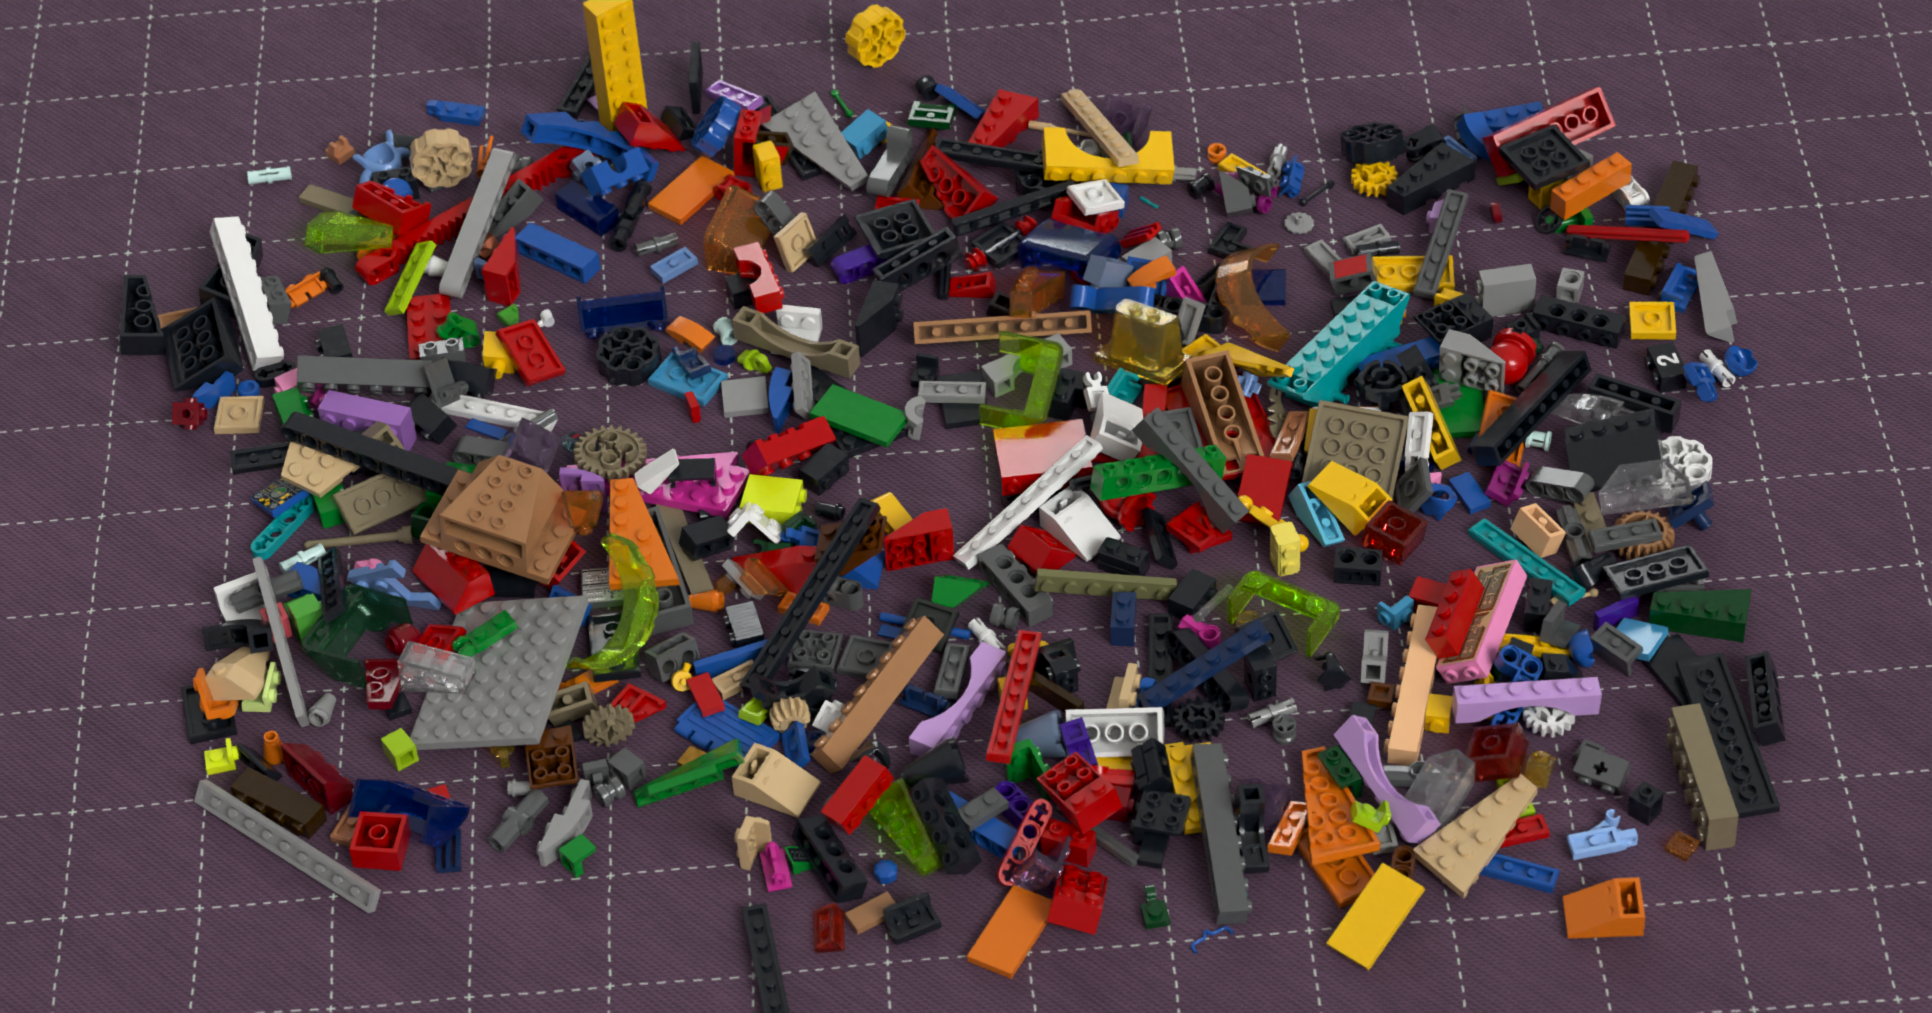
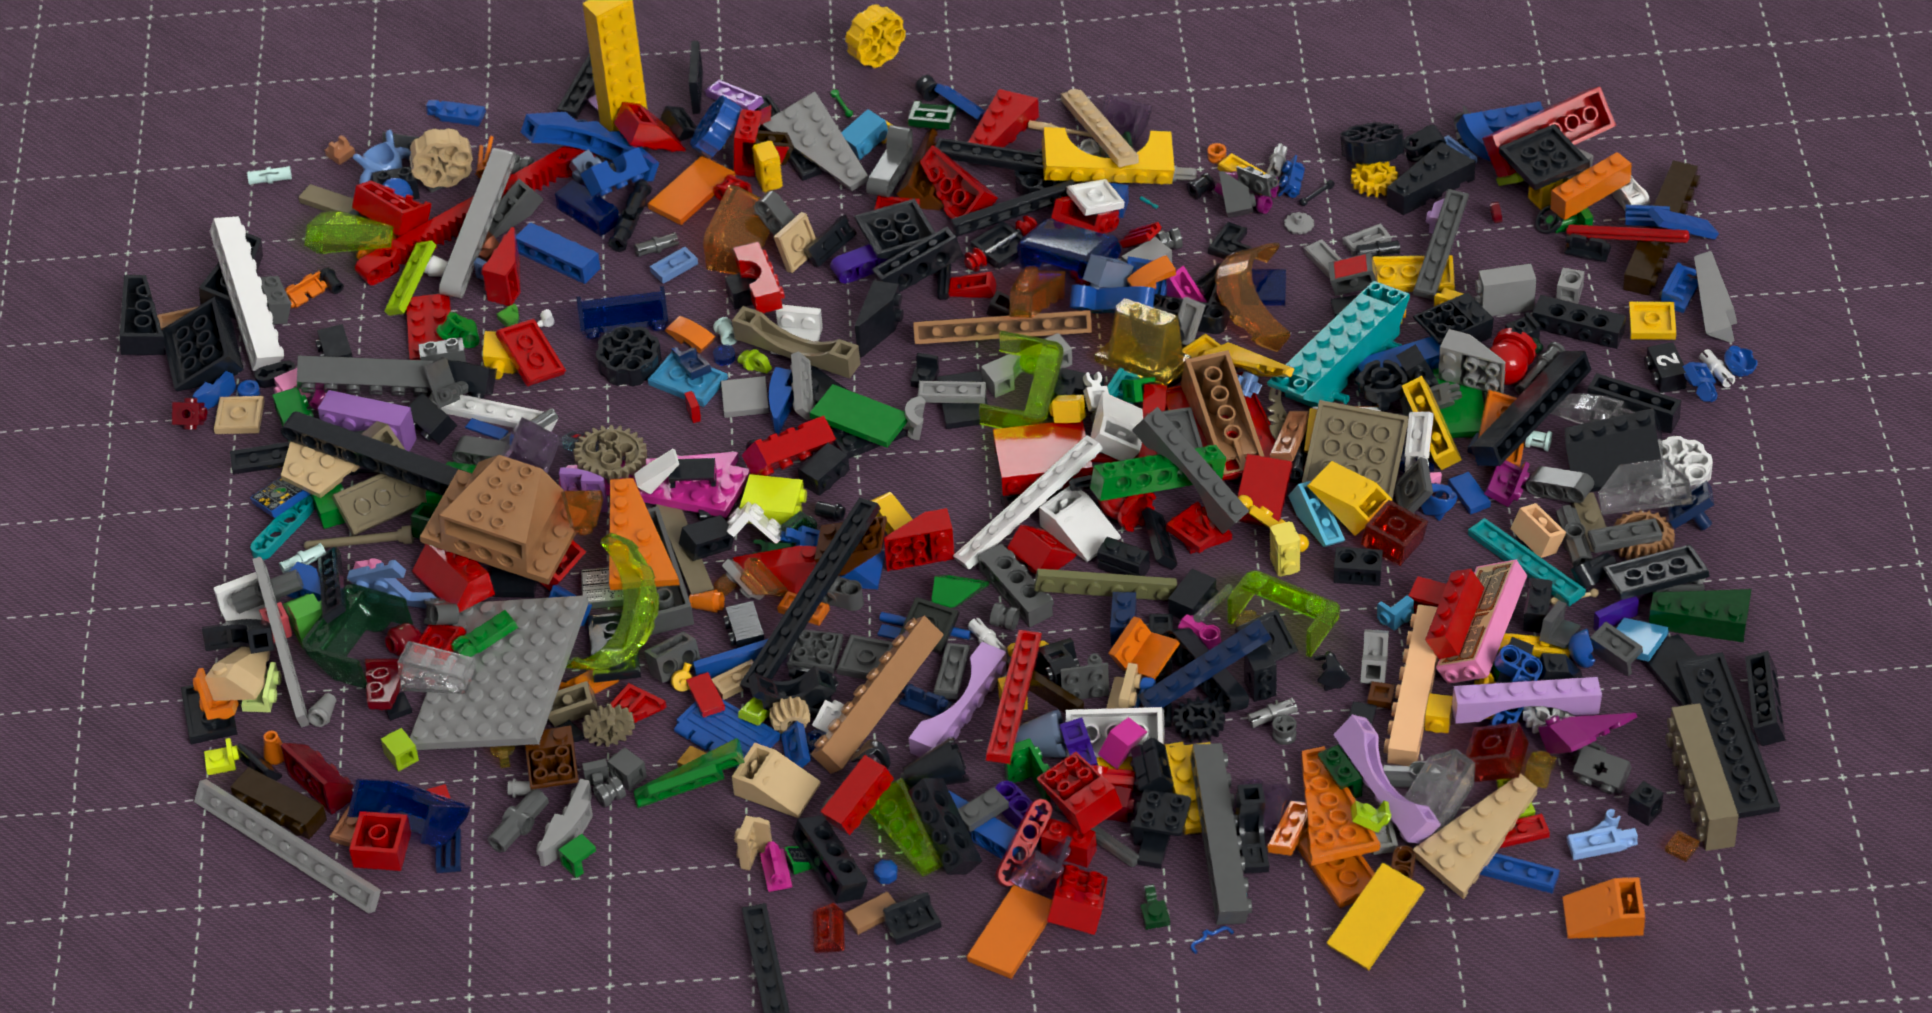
none -> dark grey piece [423,598,459,625]
none -> yellow brick [1050,395,1086,423]
none -> dark grey hinge [1061,653,1109,699]
none -> dark pink slope [1098,717,1147,769]
none -> orange bracket [1108,616,1179,680]
none -> green panel [1121,377,1155,402]
none -> magenta wedge [1537,713,1637,754]

